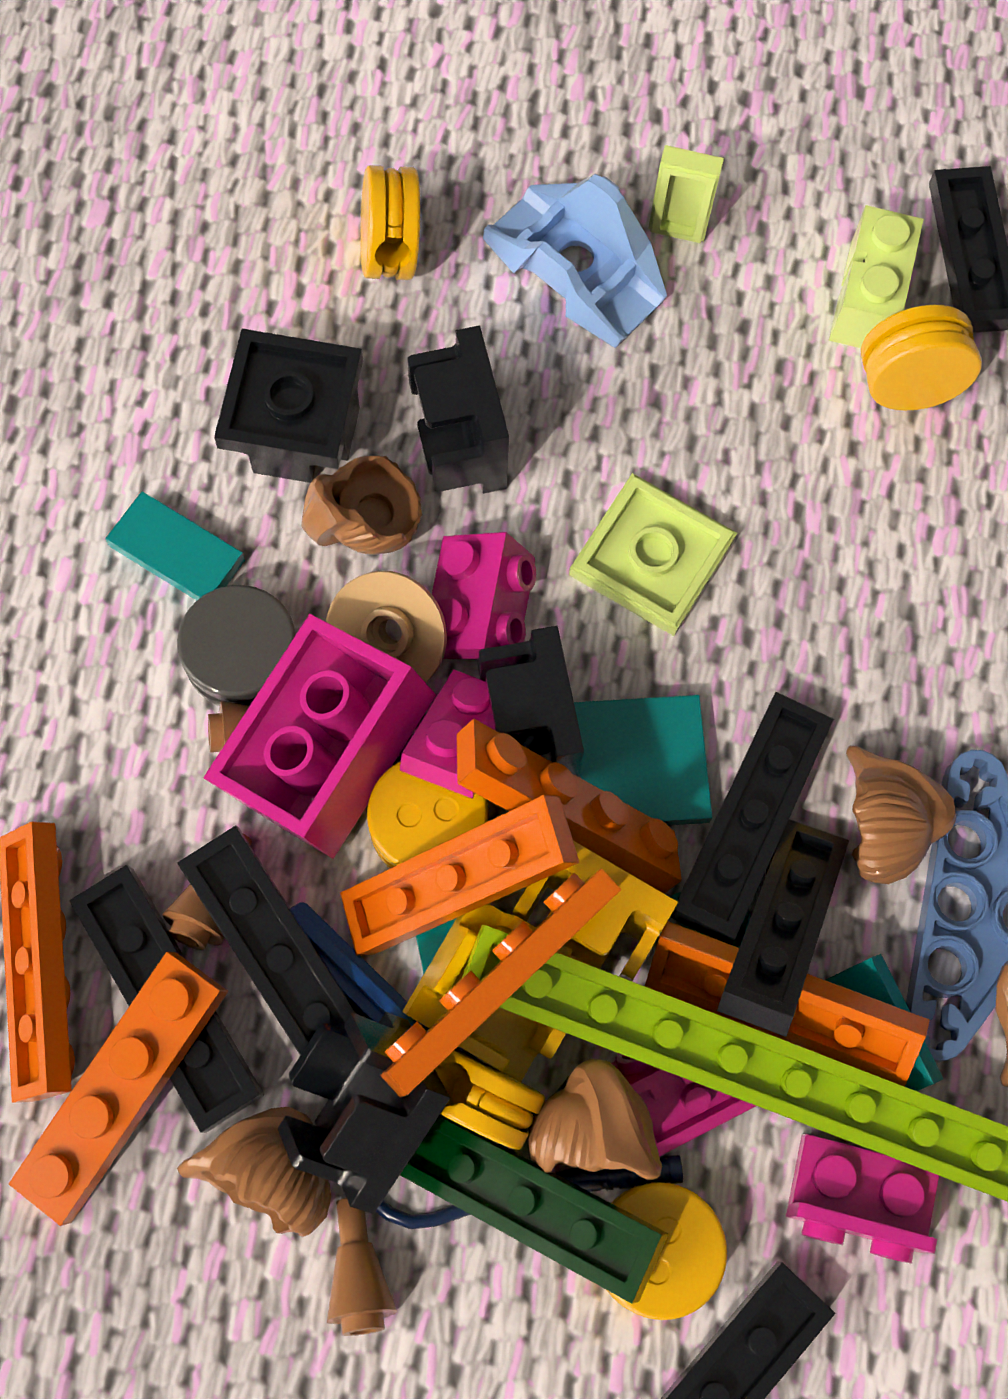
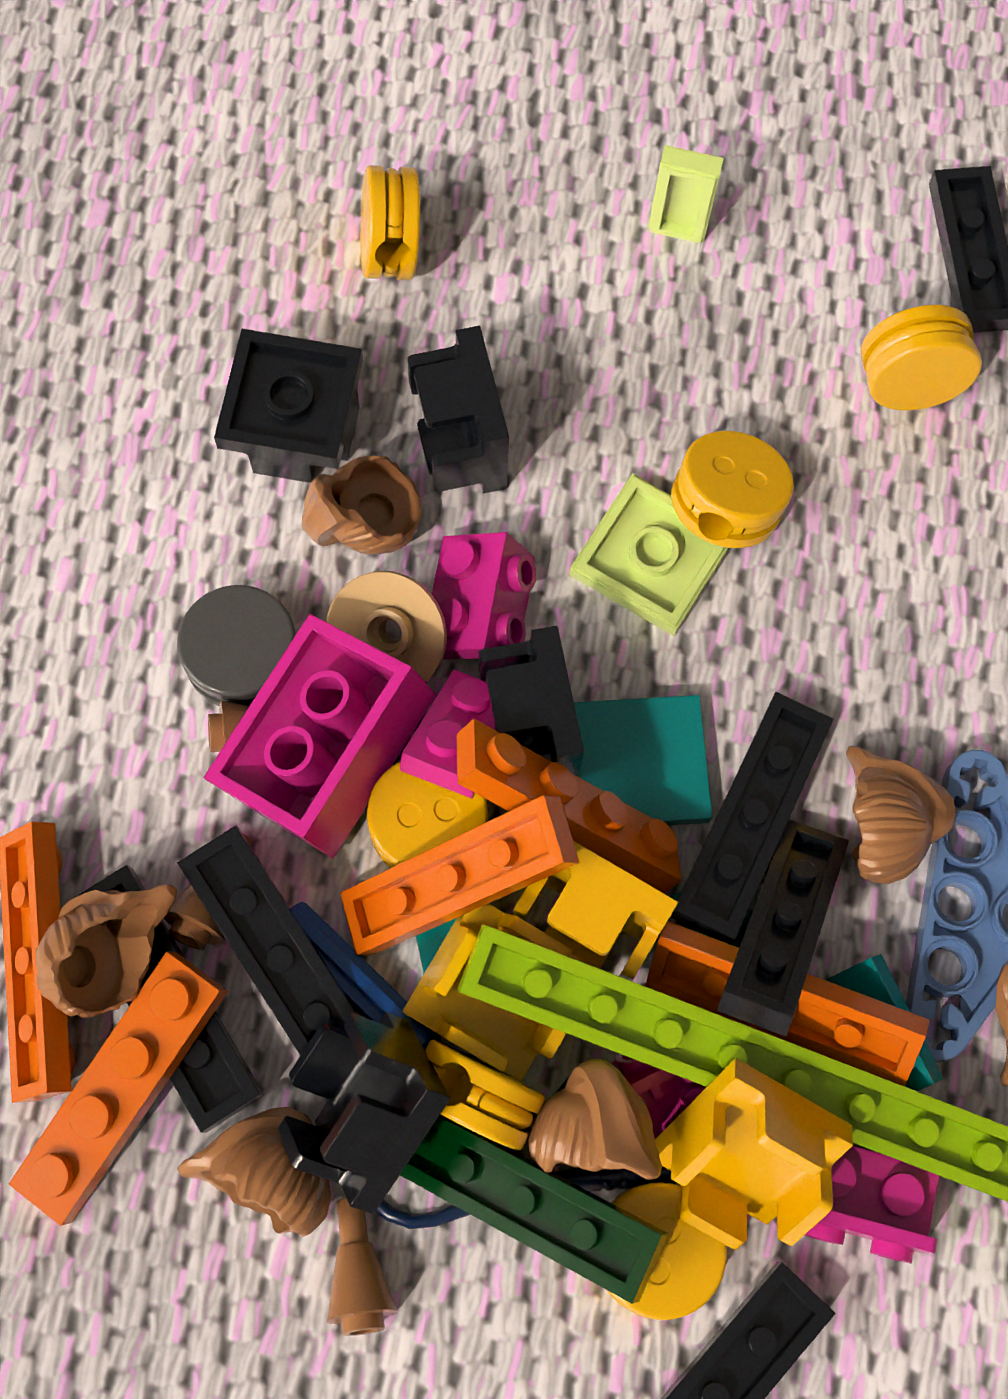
teal tile [105,491,245,601] -> none
orange plate [380,868,621,1097] -> none
light blue piece [483,174,667,348] -> none
yellowish green piece [829,205,924,348] -> none
none -> medium nougat hair [36,884,177,1018]
none -> yellow panel [655,1058,853,1250]
none -> yellow head [671,430,794,548]

